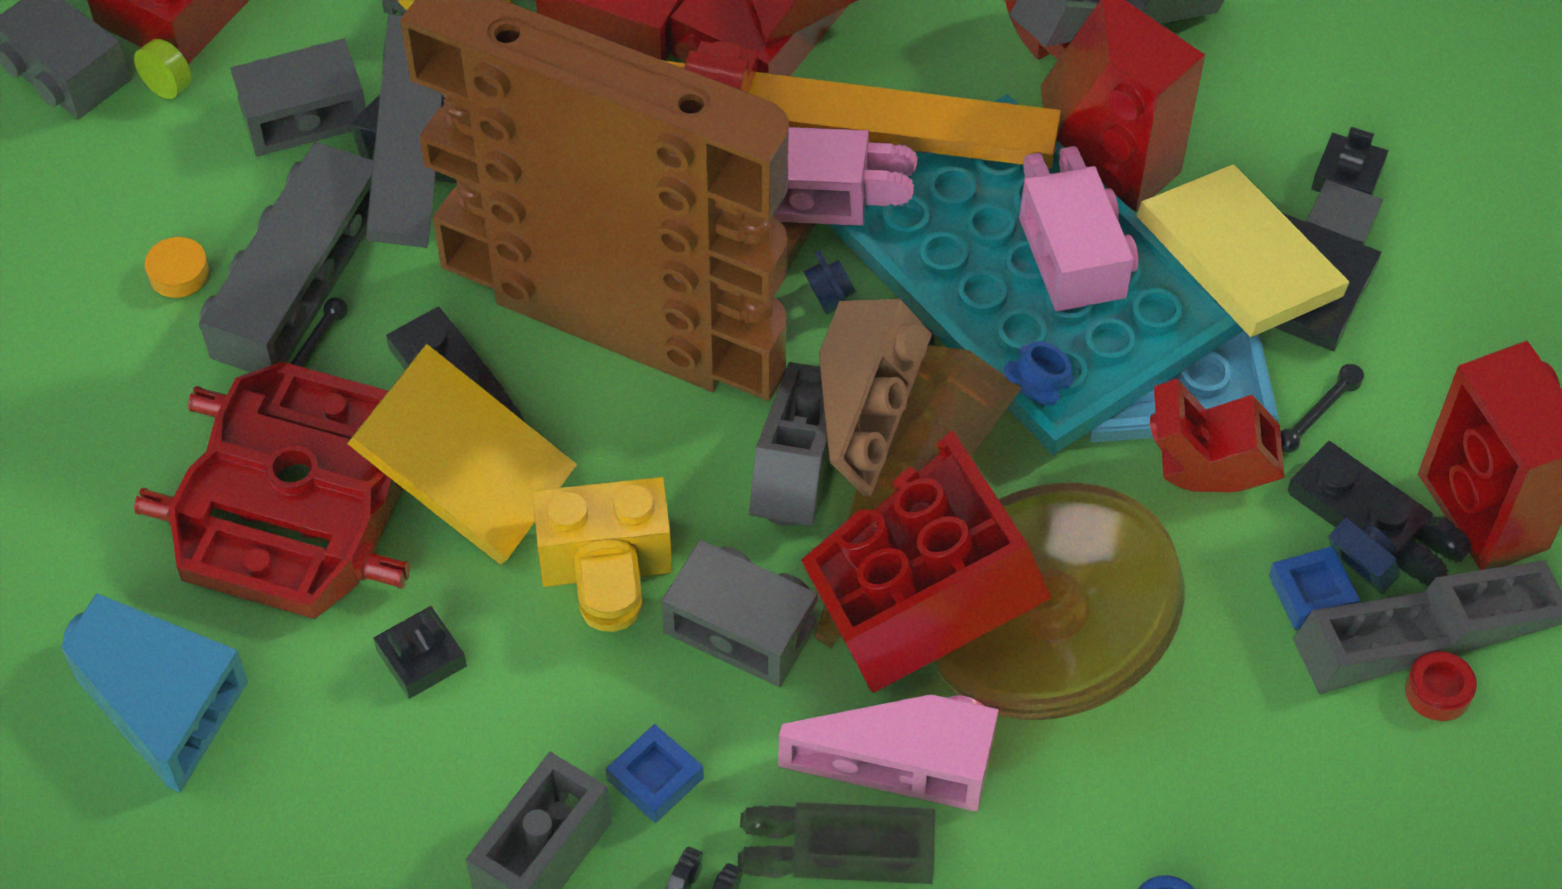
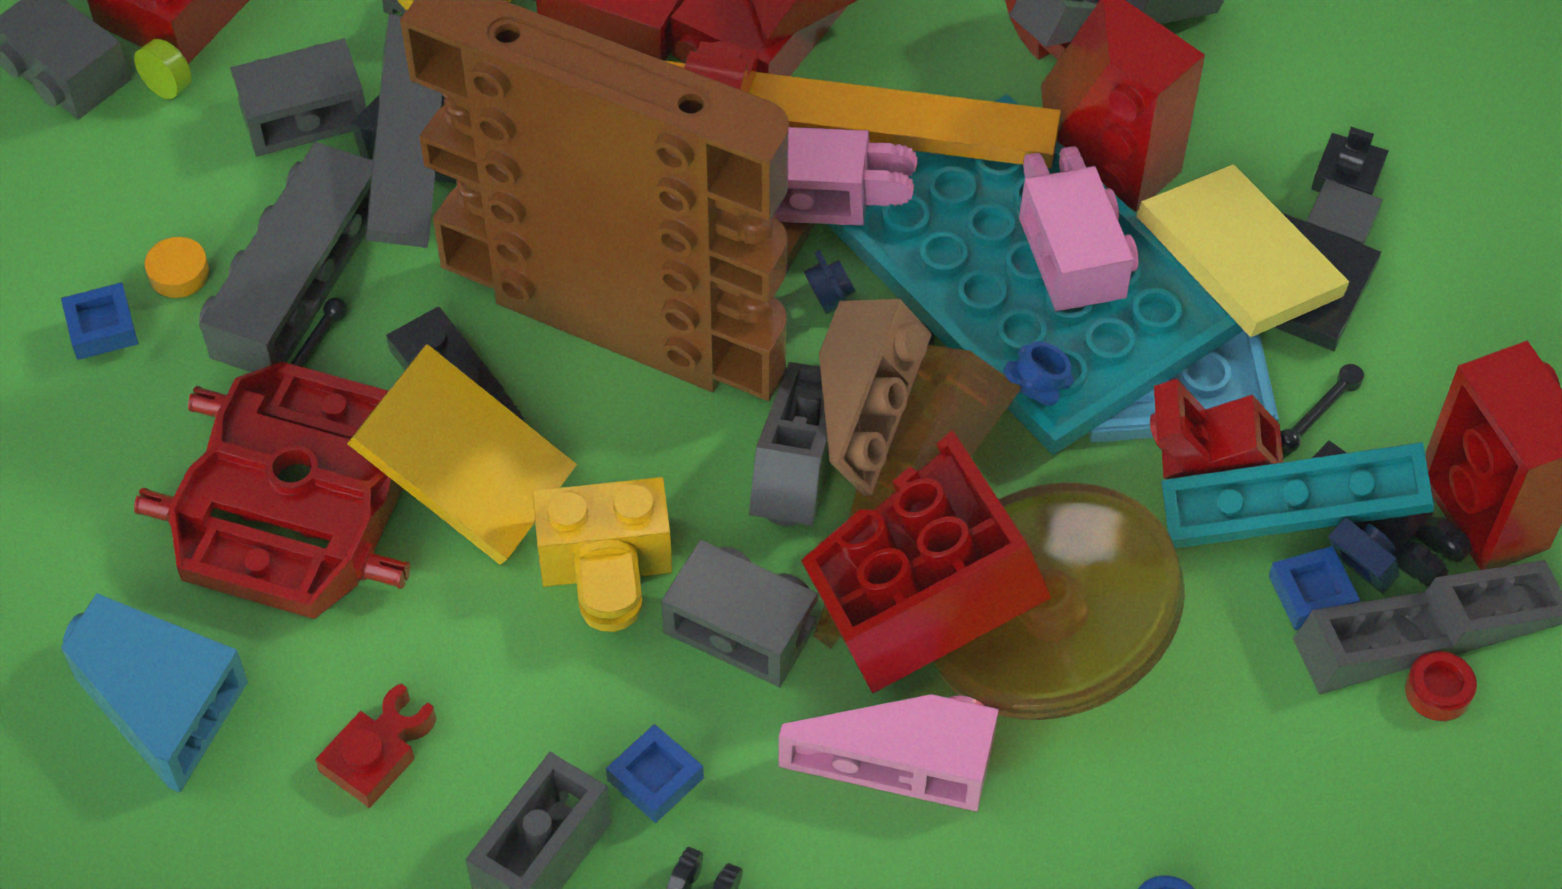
black tile [373,606,467,699] -> none
clear smoke hinge [737,802,935,884] -> none
none -> blue plate [61,282,139,360]
none -> red plate [315,684,436,808]
none -> teal plate [1161,442,1434,549]

